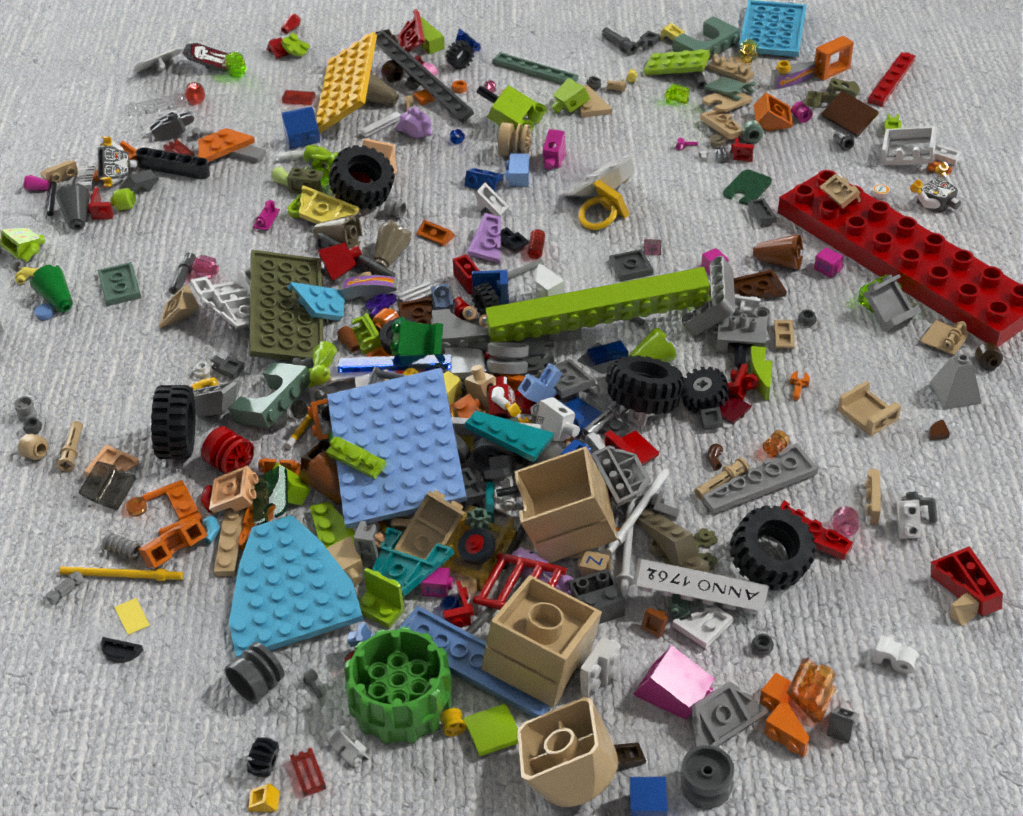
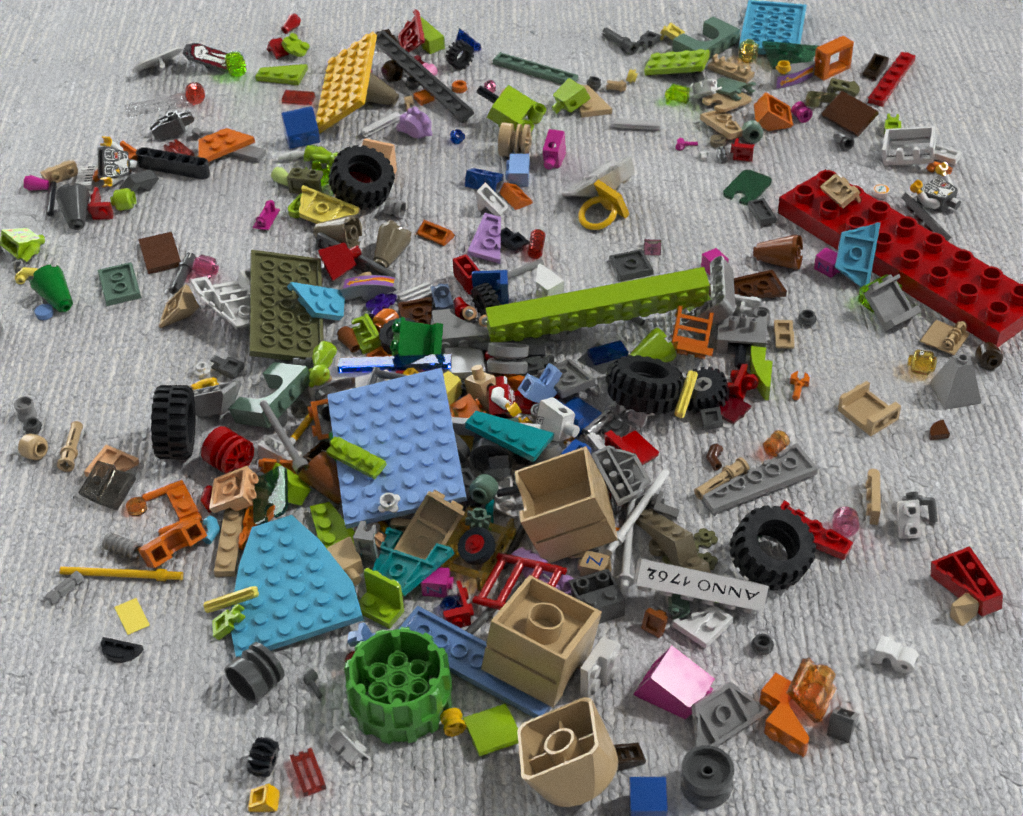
none -> reddish brown tile [138,231,181,274]
none -> light yellow axle [203,586,259,613]
none -> lime plate [212,604,245,640]
none -> lime wing [255,64,308,85]
none -> white slope [258,436,303,463]
none -> light grey piece [260,400,309,475]
none -> white plate [378,493,400,513]
none -> sand green head [468,474,498,504]
none -> orange slope [499,183,533,210]
none -> white axle [613,119,660,130]
none -> orange plate [671,306,714,359]
none -> light yellow axle [674,370,698,418]
none -> white hinge [689,78,722,99]
none -> clear green wing [762,41,819,70]
none -> medium azure wing [835,222,880,290]
none -> dark brown slope [862,53,889,80]
none -> dark grey plate [901,192,951,241]
none -> clear yellow head [907,349,937,376]

